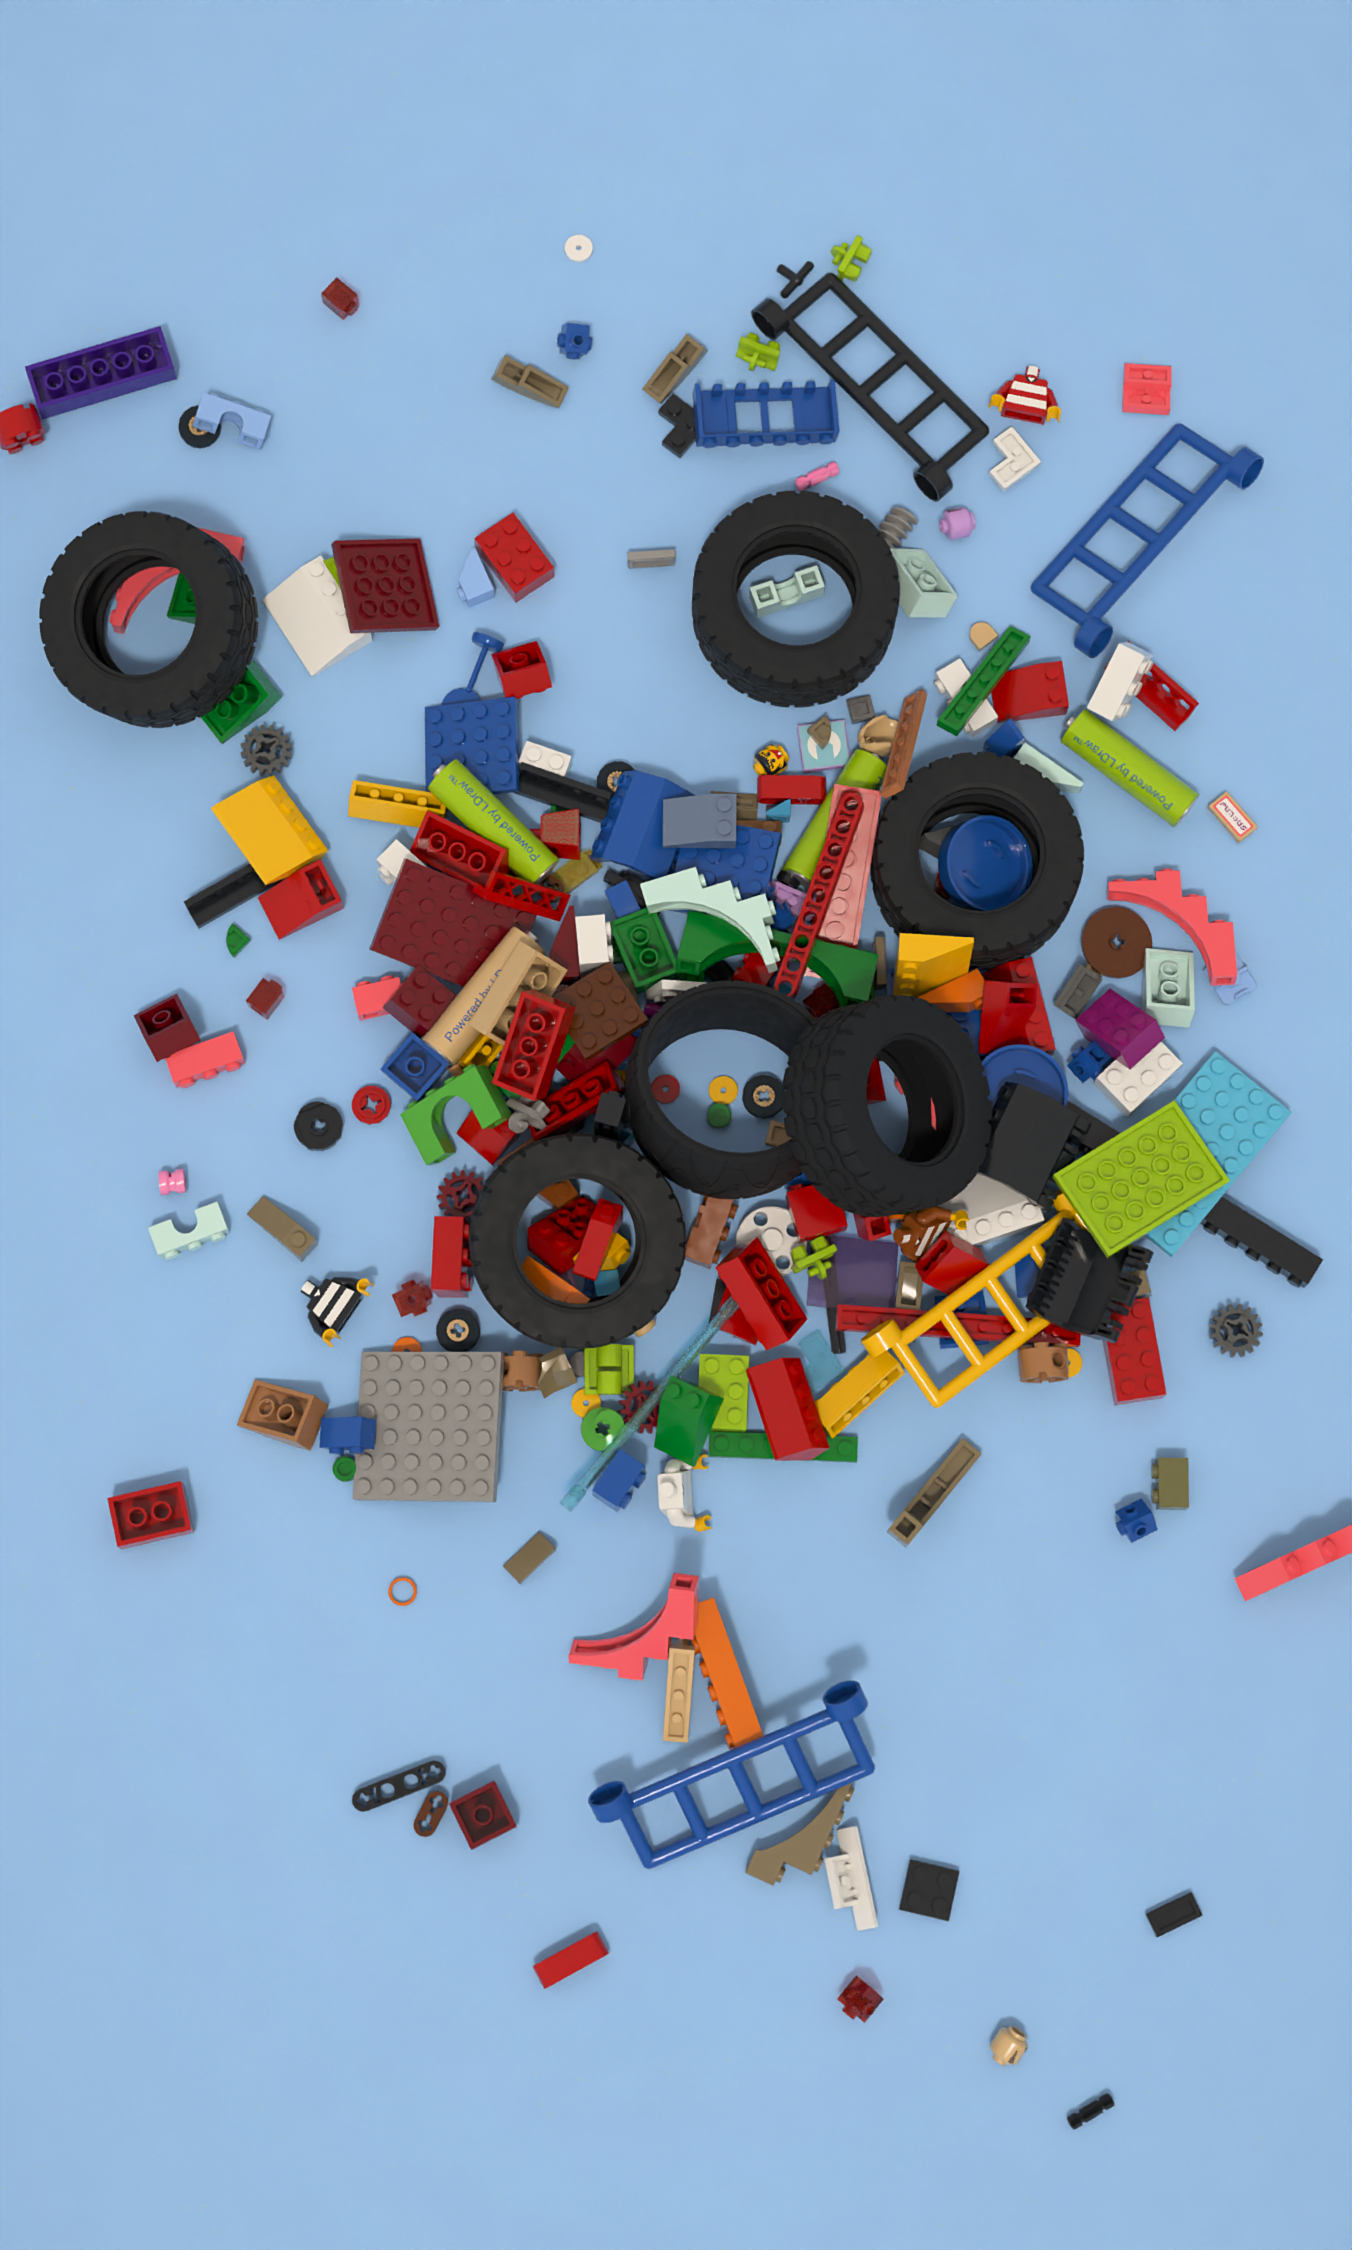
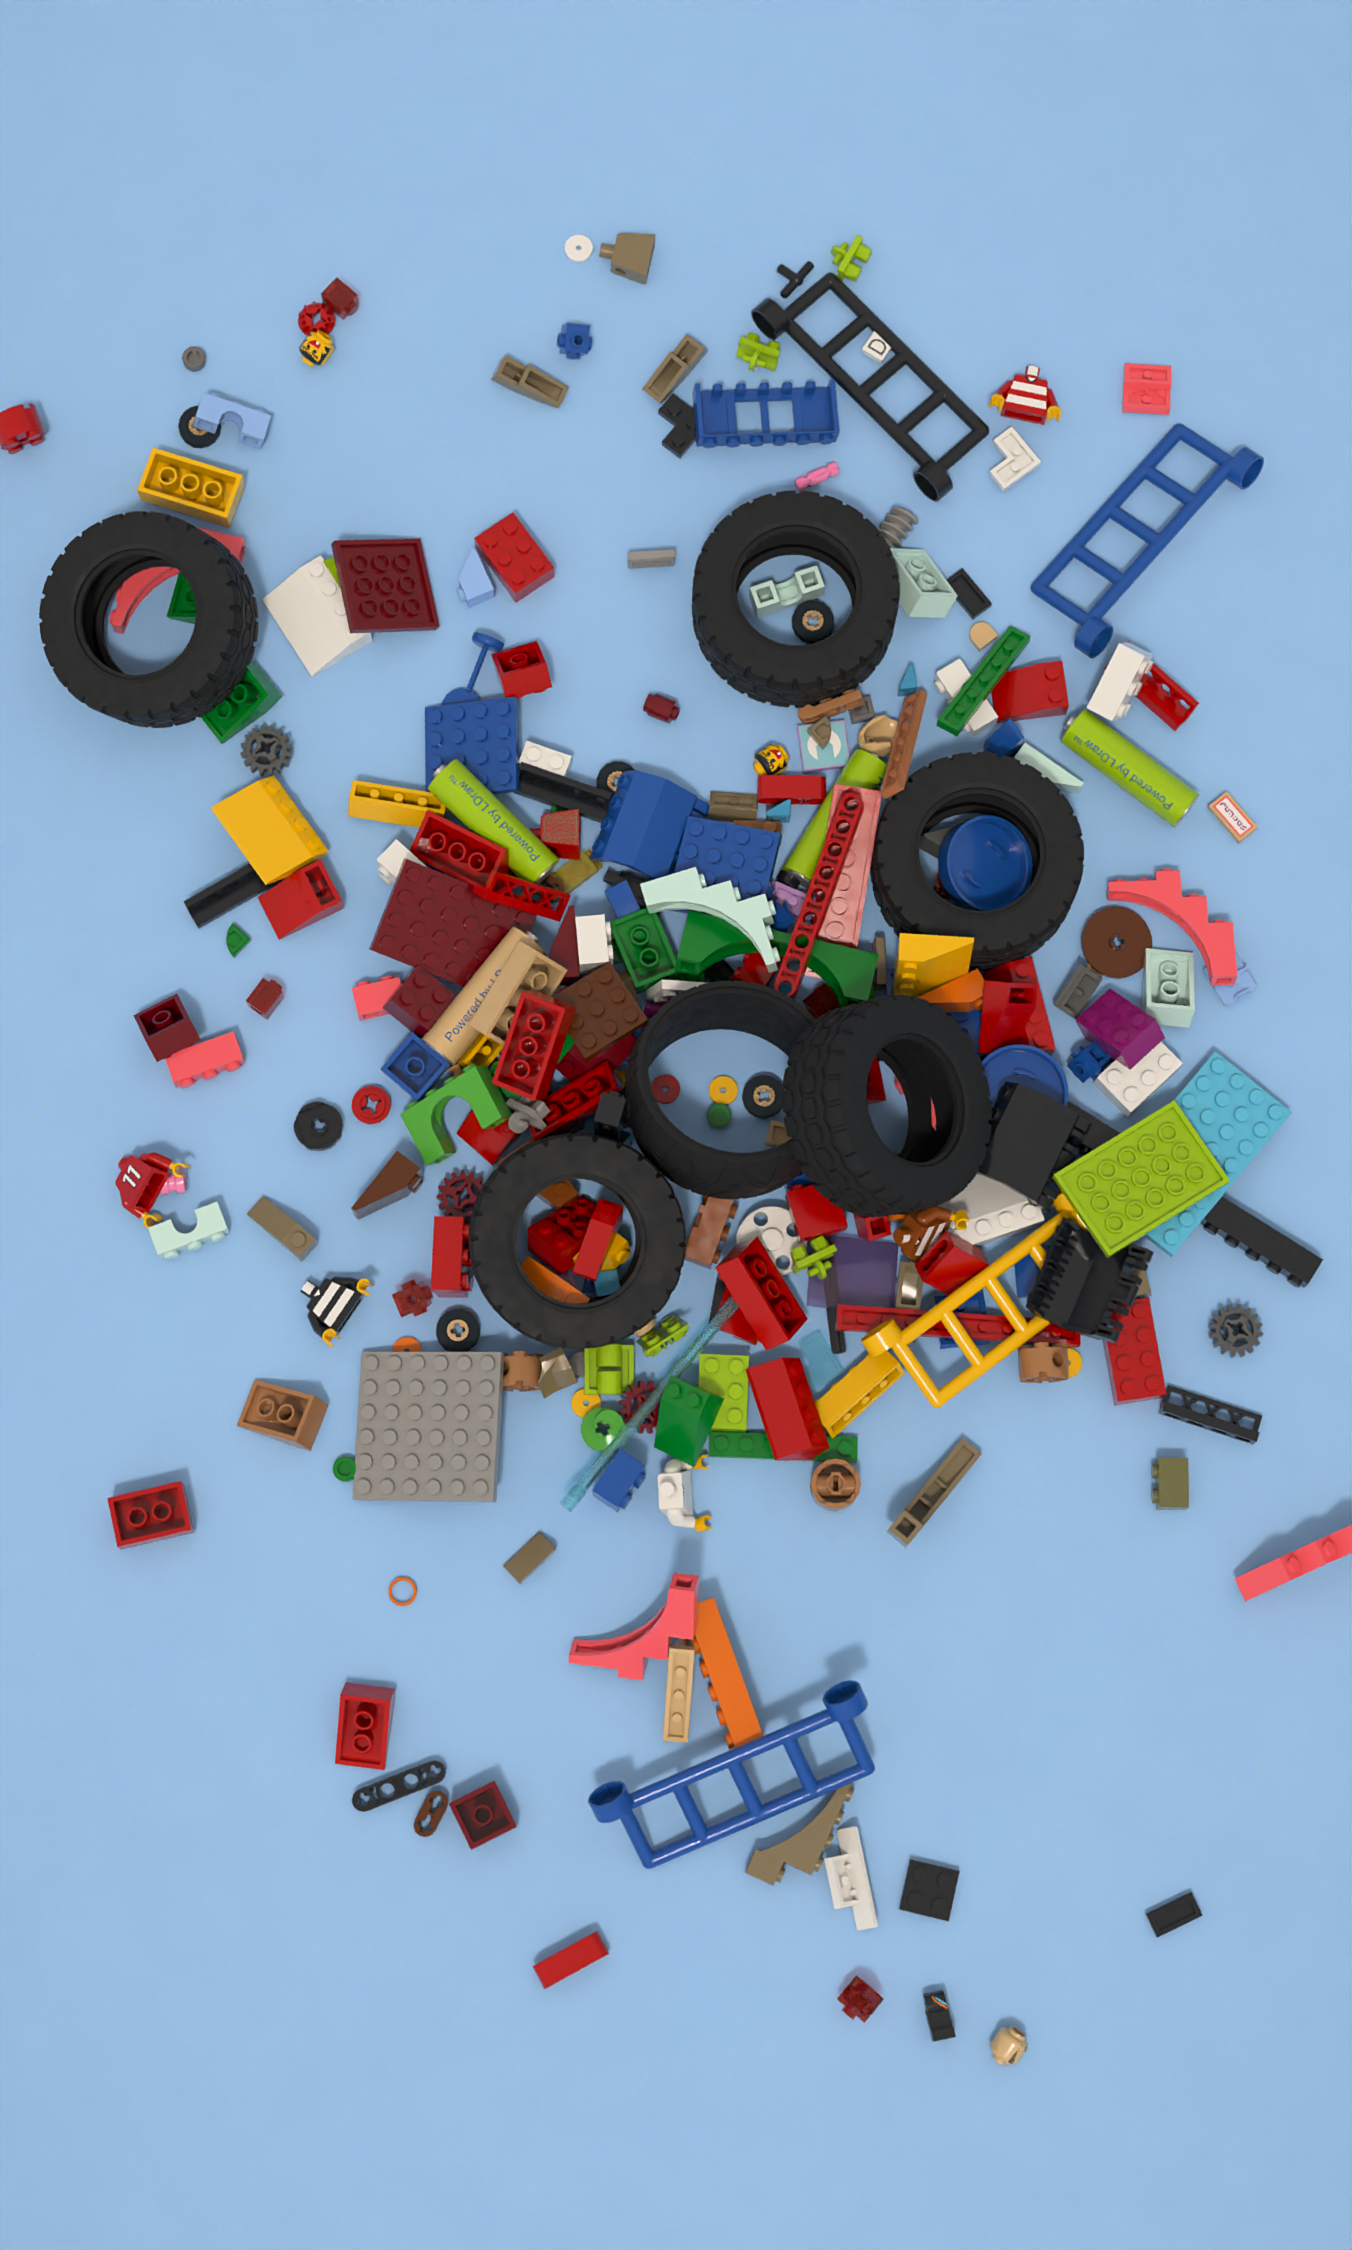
dark purple brick [25,326,177,420] -> none
blue brick [319,1417,376,1455] -> none
sand blue slope [663,794,736,848] -> none
lavender head [939,507,976,540] -> none
black axle [1067,2093,1115,2129] -> none
blue brick [1115,1498,1158,1543] -> none
none -> red torso [115,1152,190,1228]
none -> yellow brick [137,448,245,528]
none -> flat silver tile [182,347,206,372]
none -> red gear [298,301,335,335]
none -> yellow head [299,330,334,367]
none -> red slope [335,1682,395,1770]
none -> reddish brown slope [351,1151,423,1220]
none -> dark tan torso [599,233,655,285]
none -> lime hinge [636,1315,689,1358]
none -> dark red brick [643,693,680,724]
none -> black bush [792,600,834,643]
none -> medium nougat hinge [797,689,865,724]
none -> medium nougat brick [810,1459,861,1511]
none -> white tile [861,331,891,364]
none -> dark azure slope [898,665,917,697]
none -> black leg [923,1990,956,2042]
none -> black tile [947,568,992,620]
none -> black fence [1159,1385,1262,1445]

